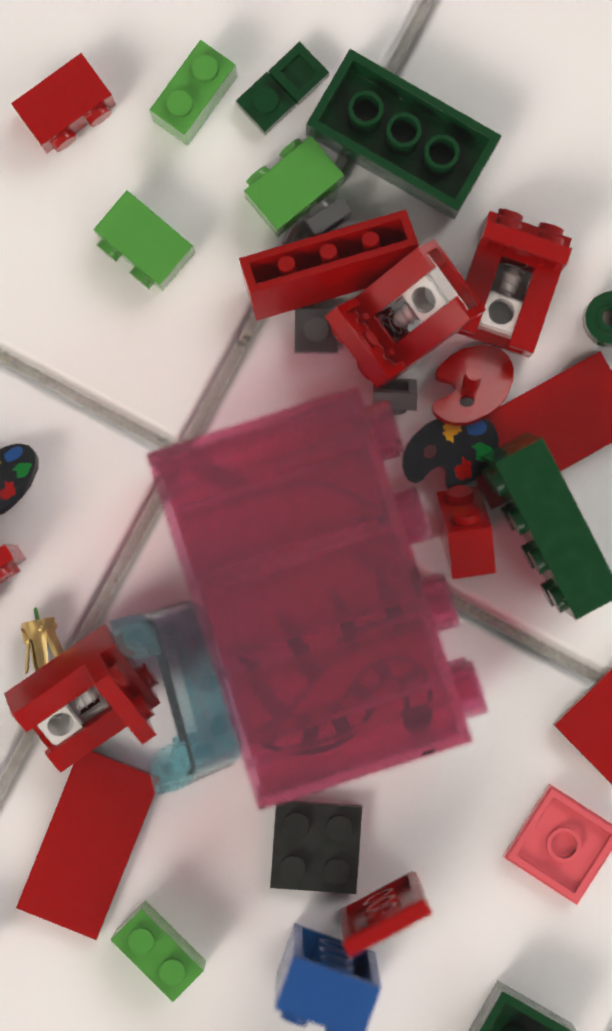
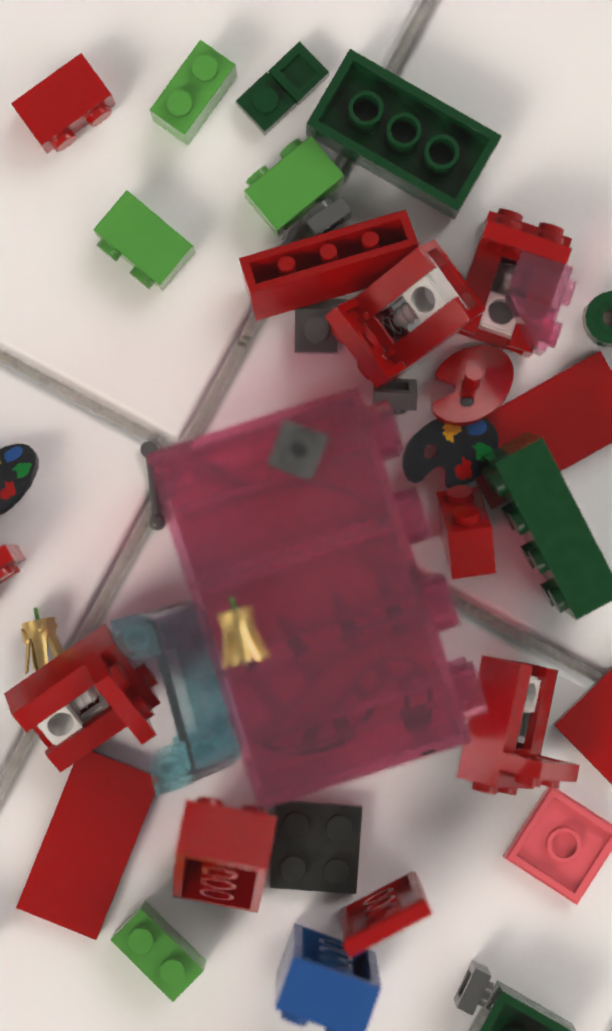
none -> dark grey hinge [140,441,166,531]
none -> red brick [173,796,277,913]
none -> pearl gold piece [216,597,271,670]
none -> dark grey brick [267,419,329,483]
none -> dark grey plate [454,960,494,1016]
none -> red brick [457,655,580,795]
none -> clear pink slope [504,251,576,356]

